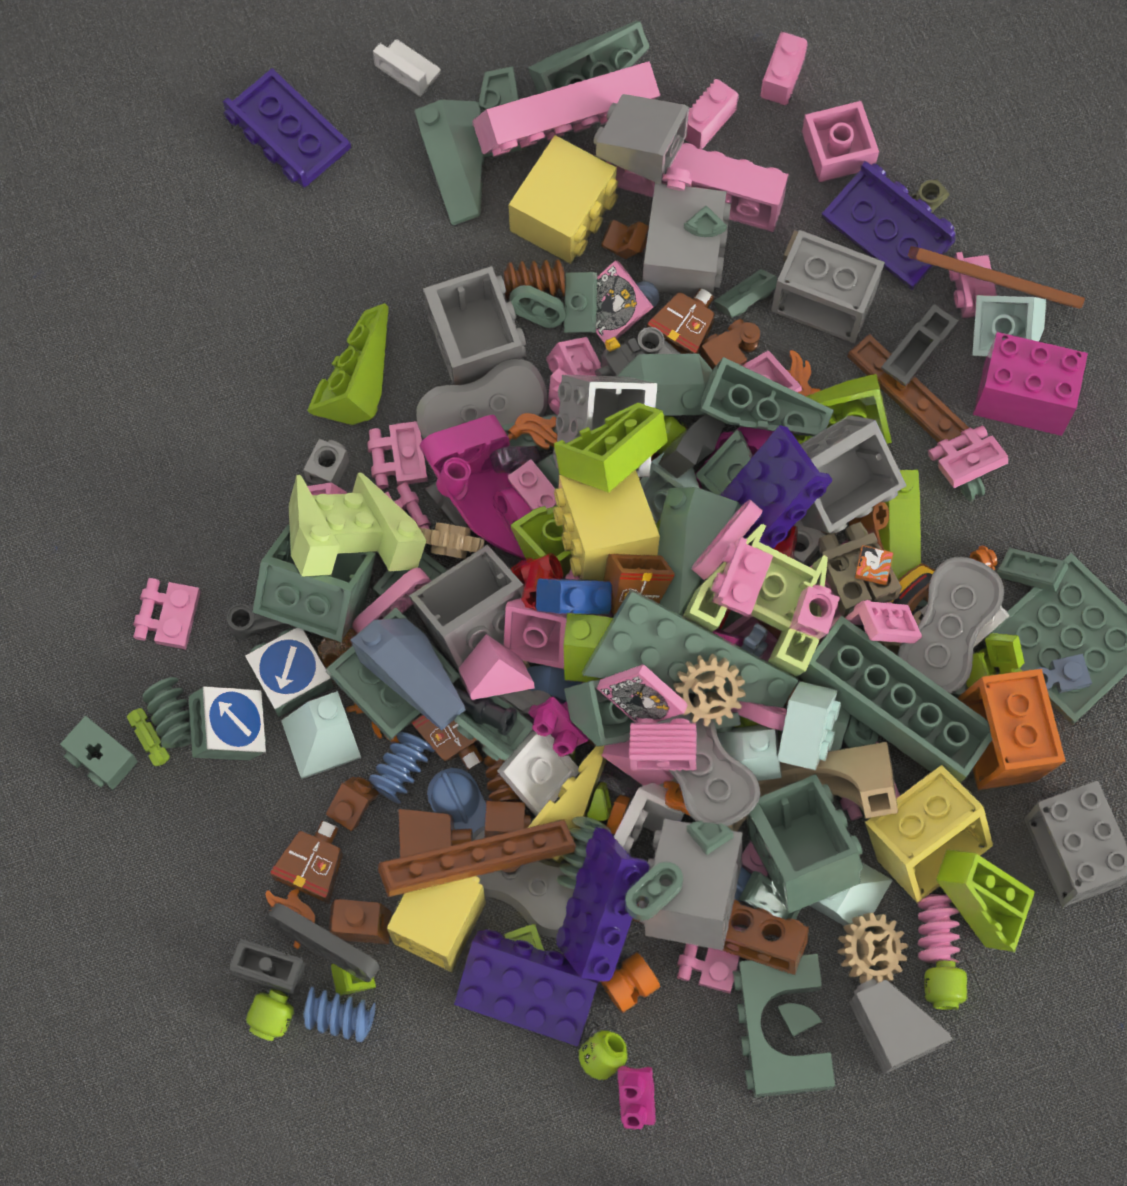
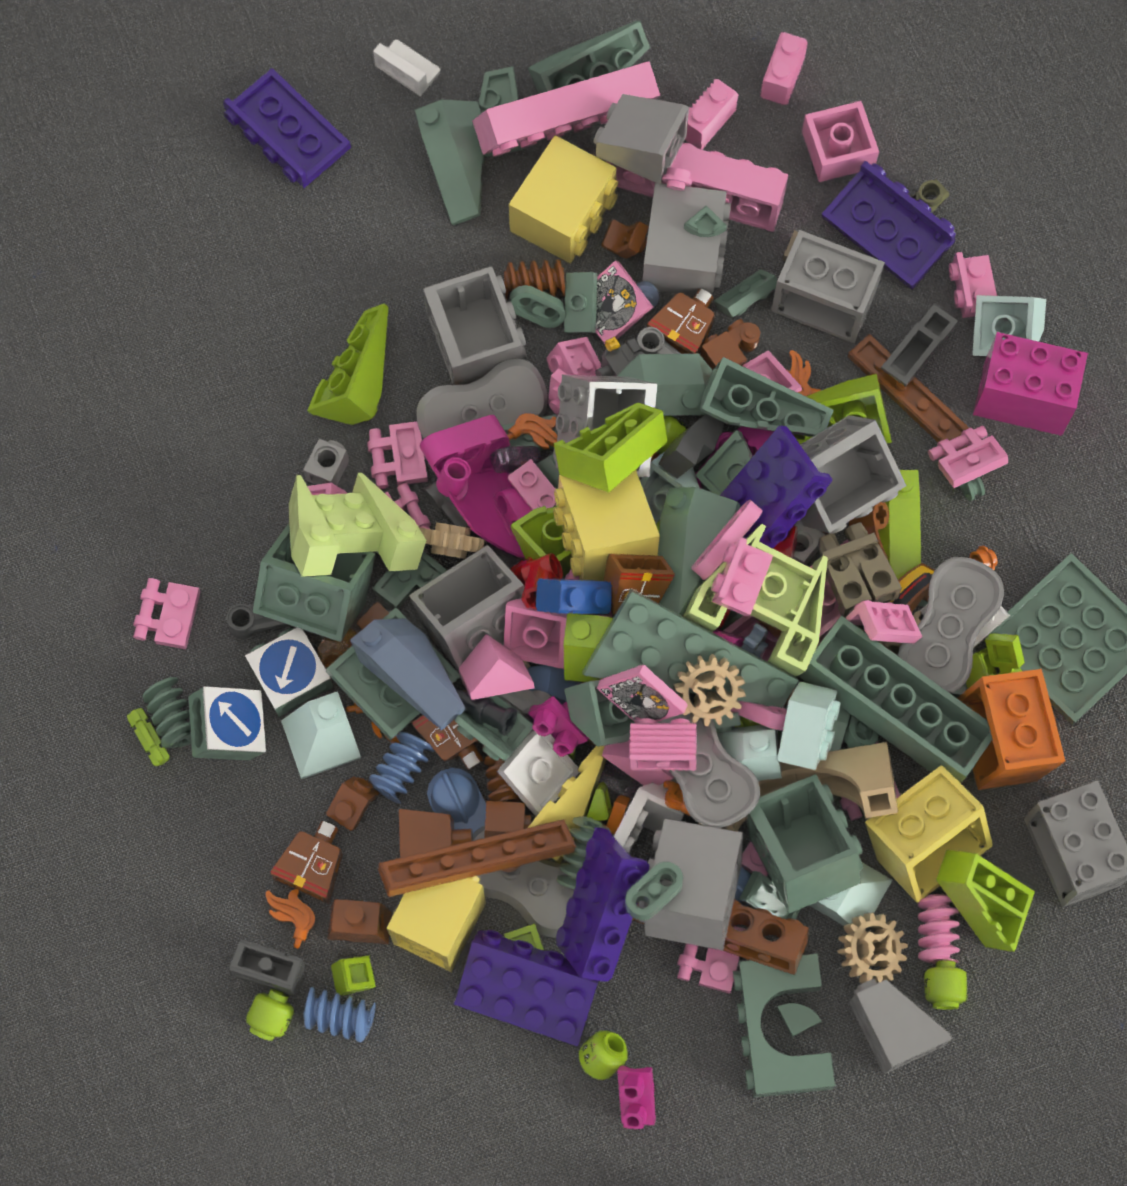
sand green brick [60,715,138,790] -> none
dark grey beam [266,903,380,982] -> none
bright pink beam [352,568,431,634] -> none
orange wheel [600,952,660,1013] -> none
sand green tile [687,821,733,855] -> none
bright pink brick [790,585,840,639] -> none
tile [855,545,893,585] -> none
dark orange tile [908,246,1085,309] -> none
sand green plate [997,547,1068,592] -> none
sand blue plate [1034,654,1092,693] -> none

